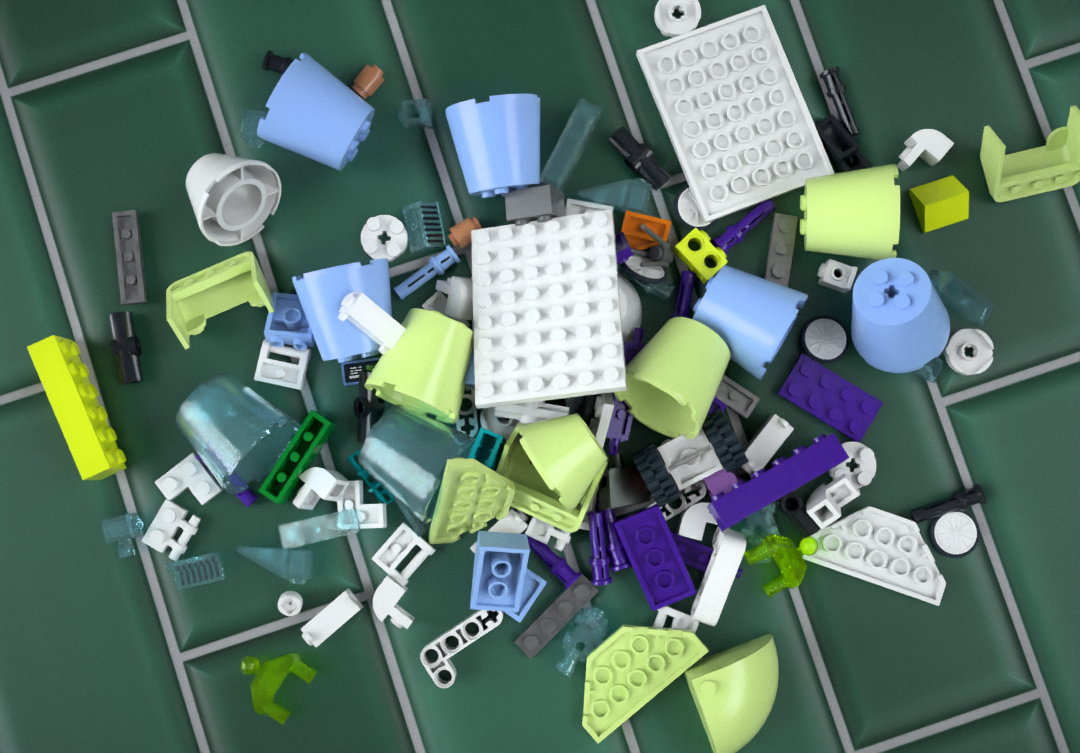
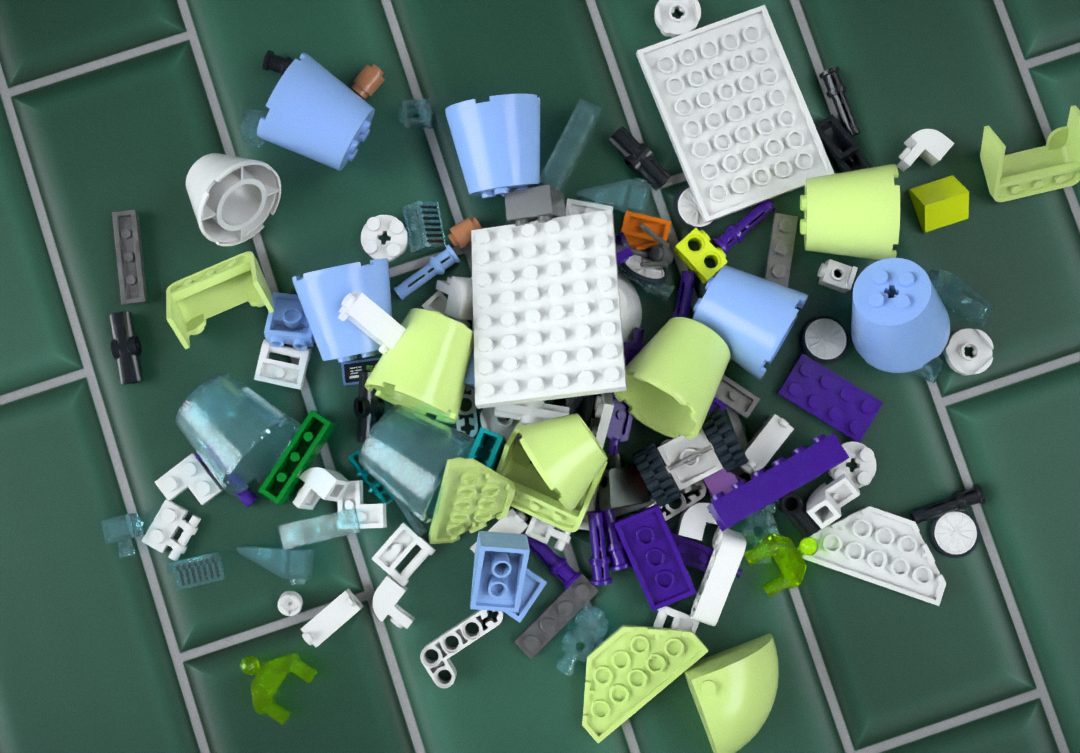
neon yellow brick [27,335,126,480] -> none

